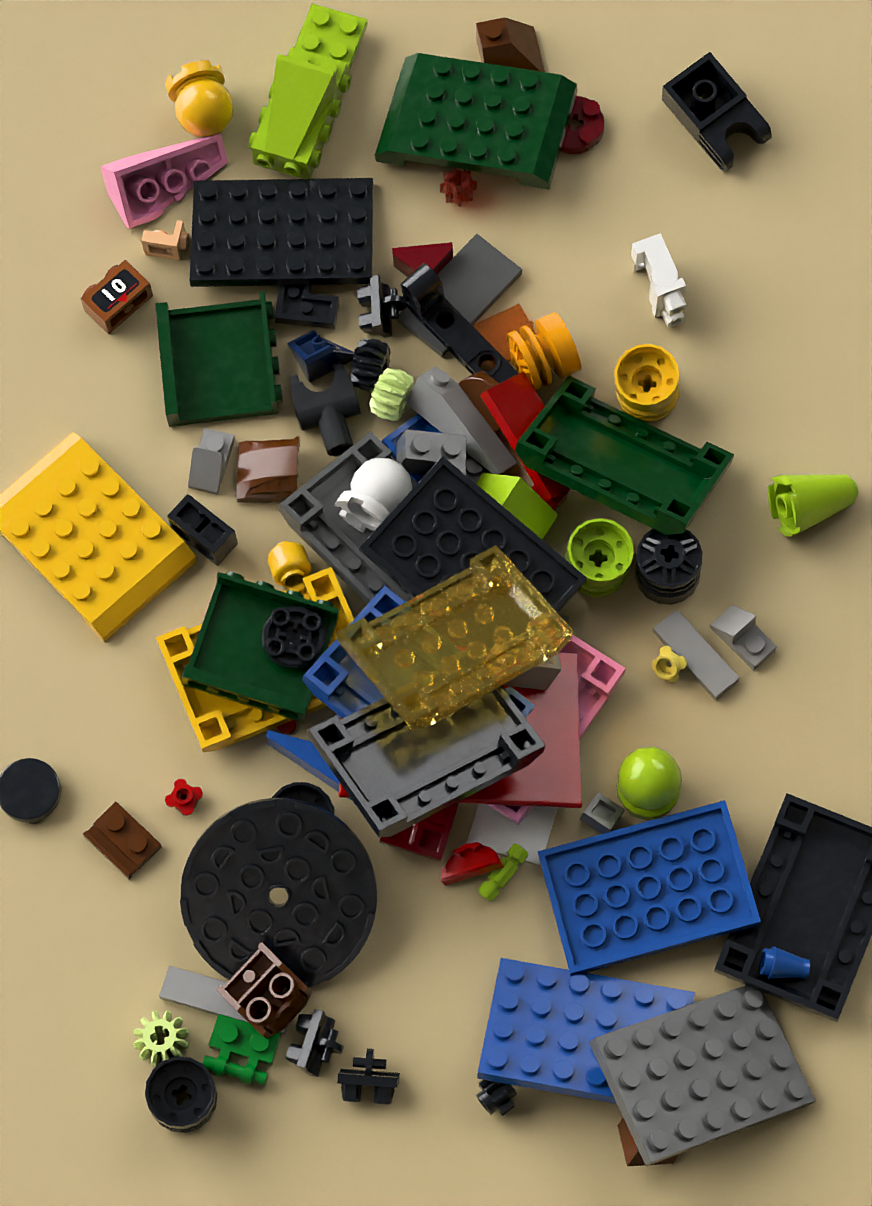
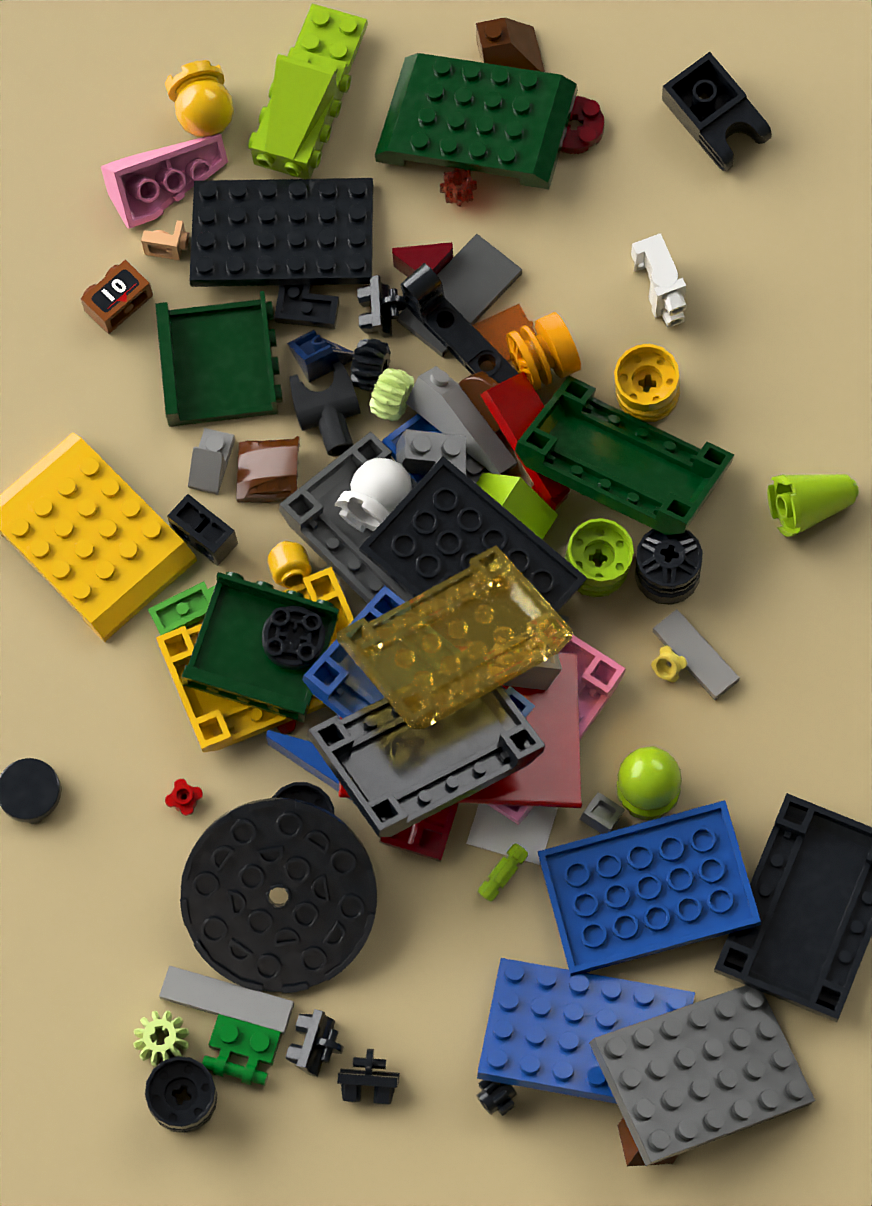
reddish brown plate [83,801,162,880] -> none
reddish brown slope [216,942,312,1039] -> none
red tile [441,842,505,886] -> none
light grey slope [709,605,777,671] -> none
blue cone [759,946,810,979] -> none
none -> bright green plate [148,581,216,635]

